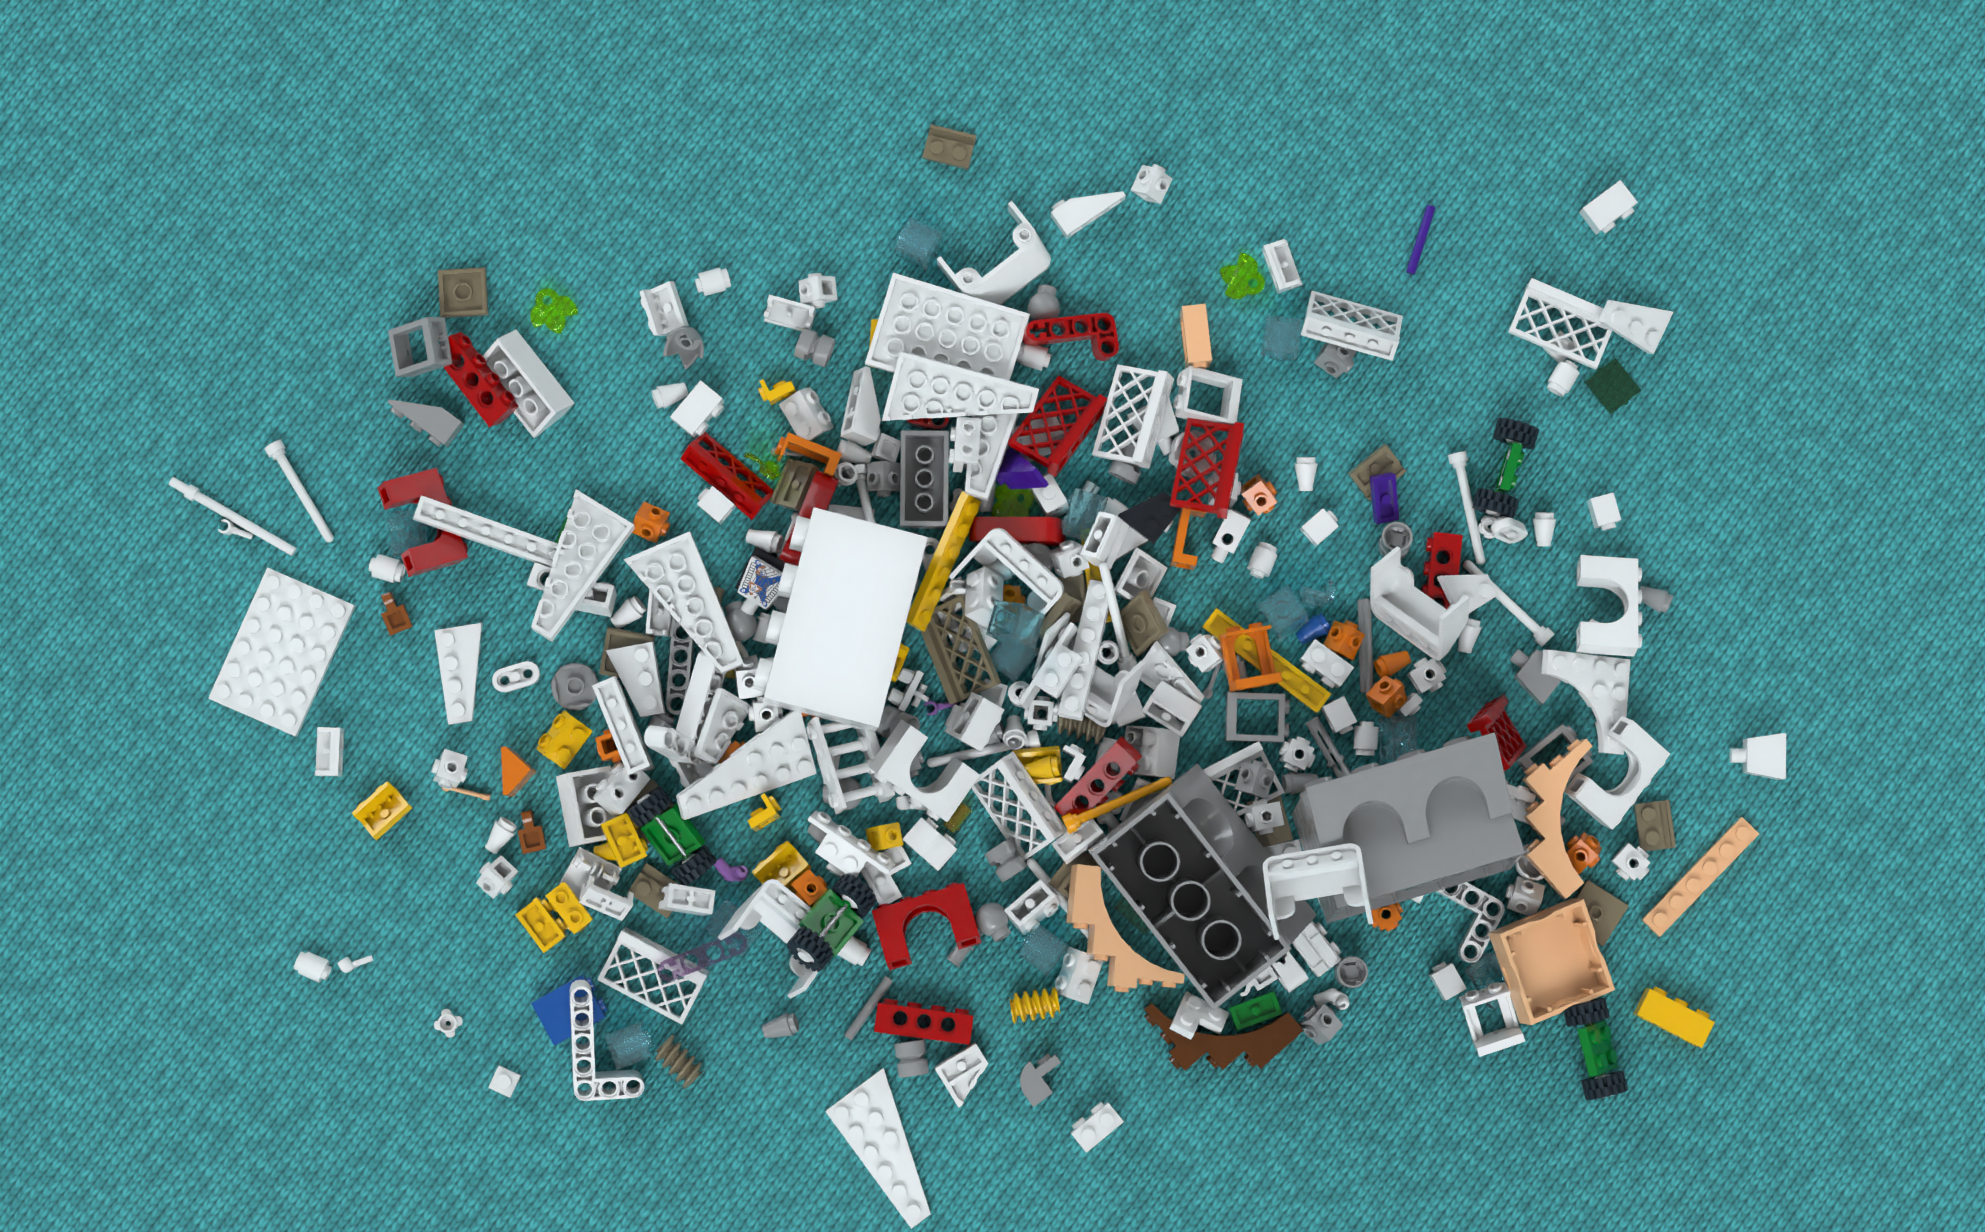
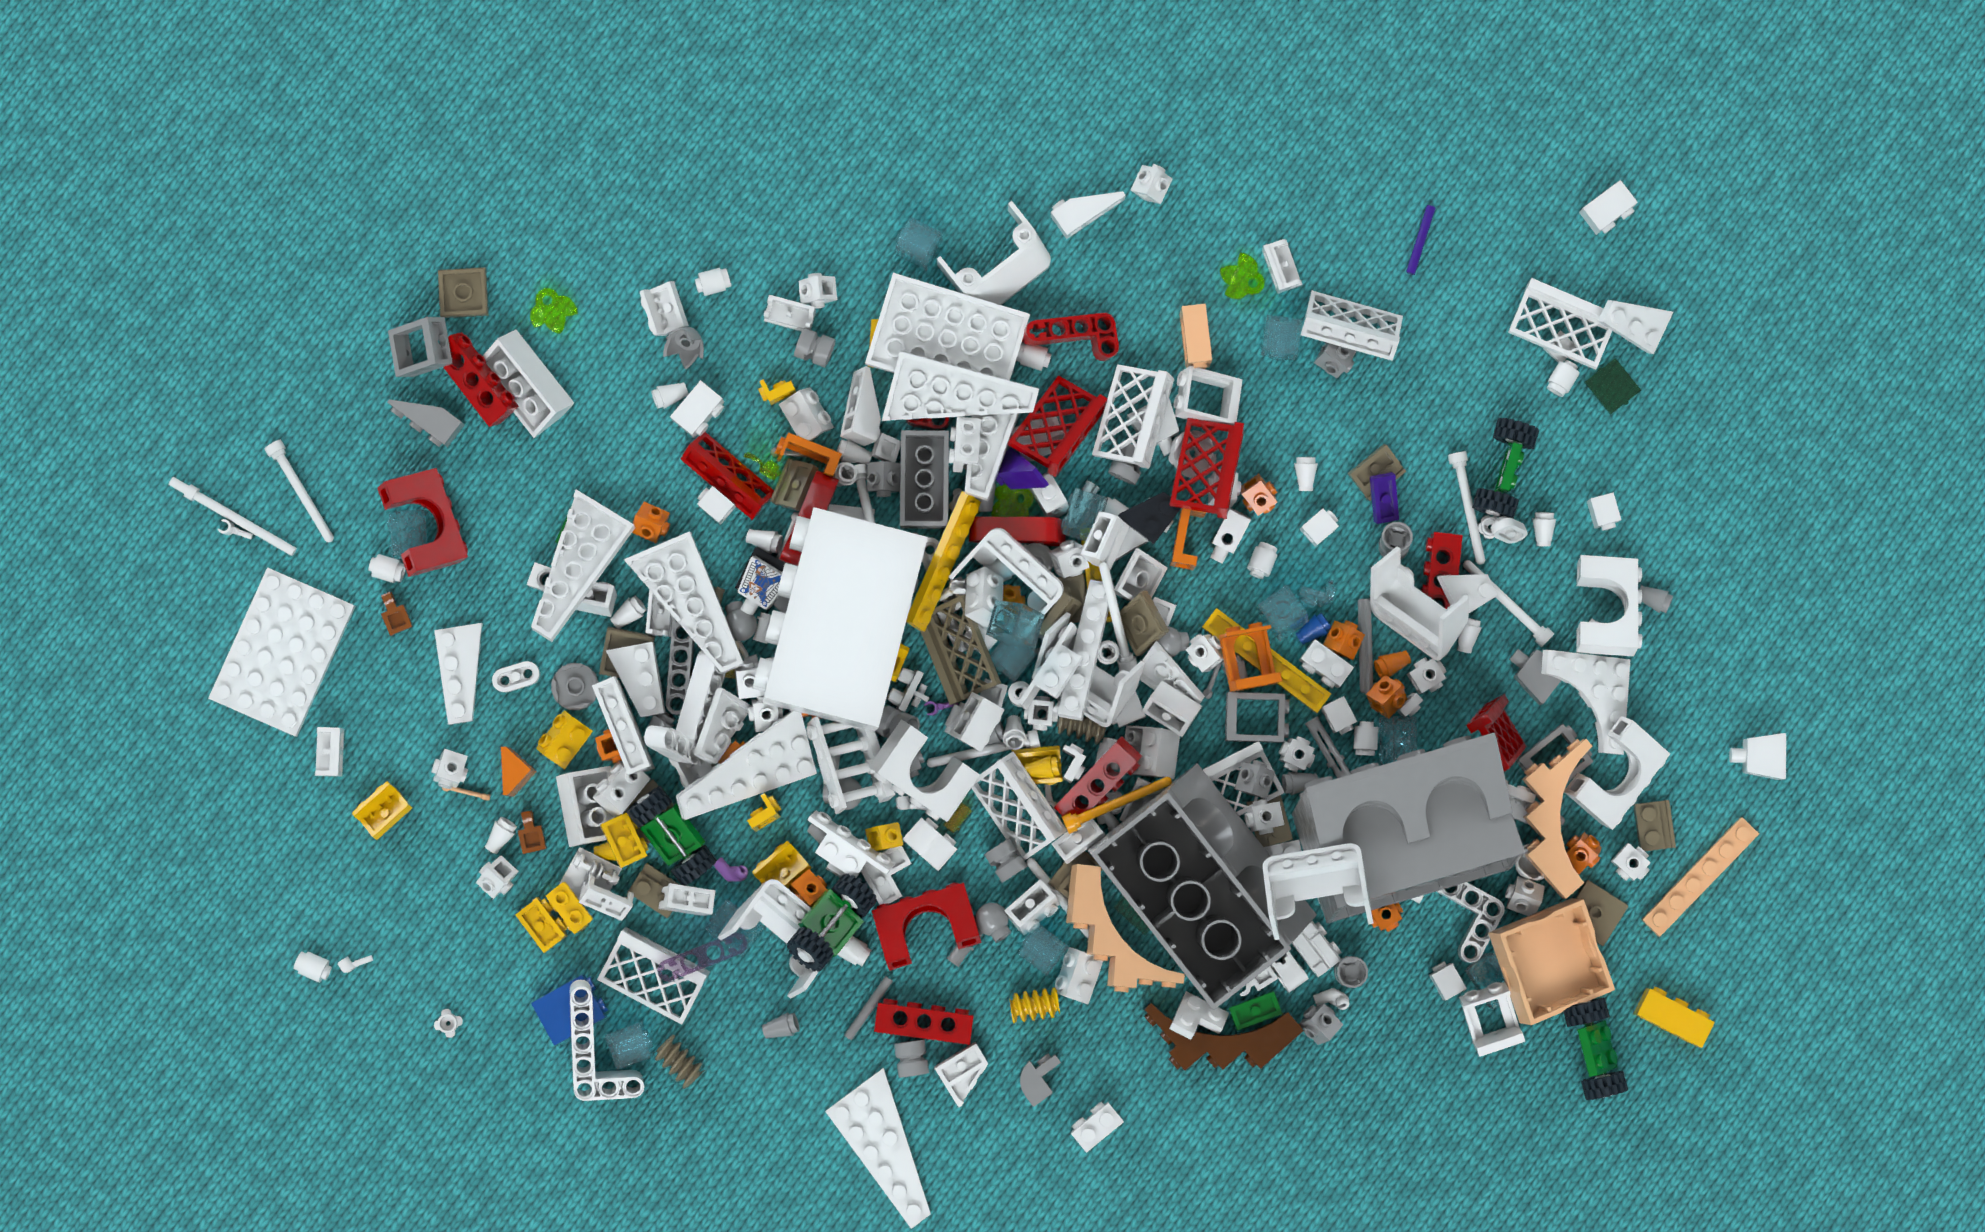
white plate [413,495,558,568] -> none
white plate [488,1065,521,1098] -> none
dark tan plate [922,124,976,170] -> none
light grey piece [1027,285,1060,321] -> none

